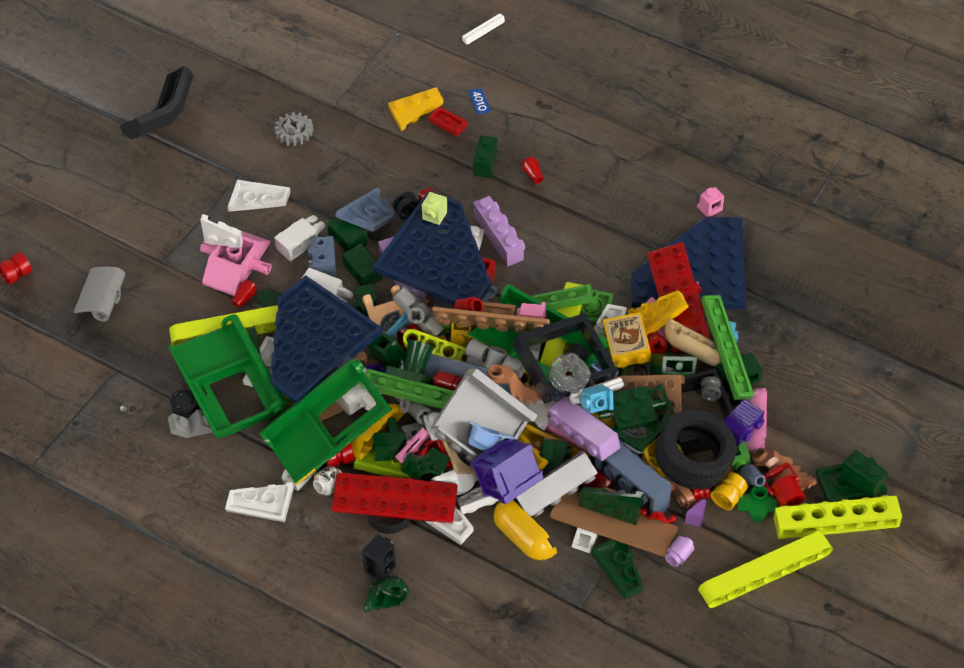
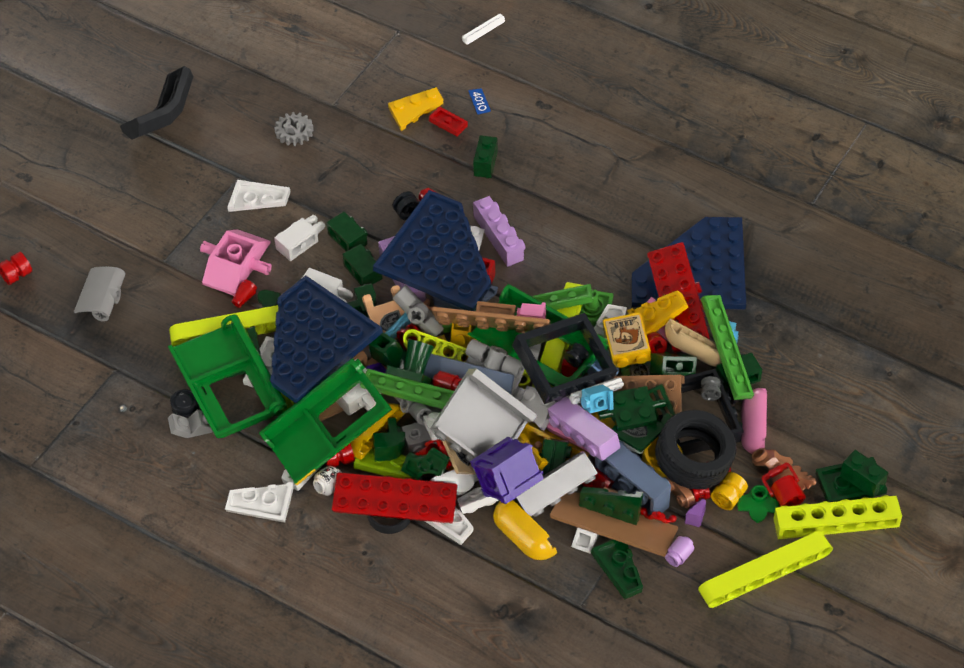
white wing [201,214,243,248] -> none
sand blue brick [308,236,337,277] -> none
sand blue wing [335,188,396,232] -> none
black brick [362,534,396,581] -> none
dark green hair [364,575,409,612] -> none
bright pink pin [395,427,430,464] -> none
yellowish green brick [422,192,447,225] -> none
red brick [454,297,483,312] -> none
light blue piece [468,421,515,451] -> none
nougat plant [486,365,542,405] -> none
red cone [521,157,544,184] -> none
clear plate [549,353,591,393] -> none
bright pink brick [697,187,724,217] -> none
dark purple brick [723,399,765,446] -> none
bright green bracket [731,441,750,471] -> none
sand blue cone [739,464,766,487] -> none

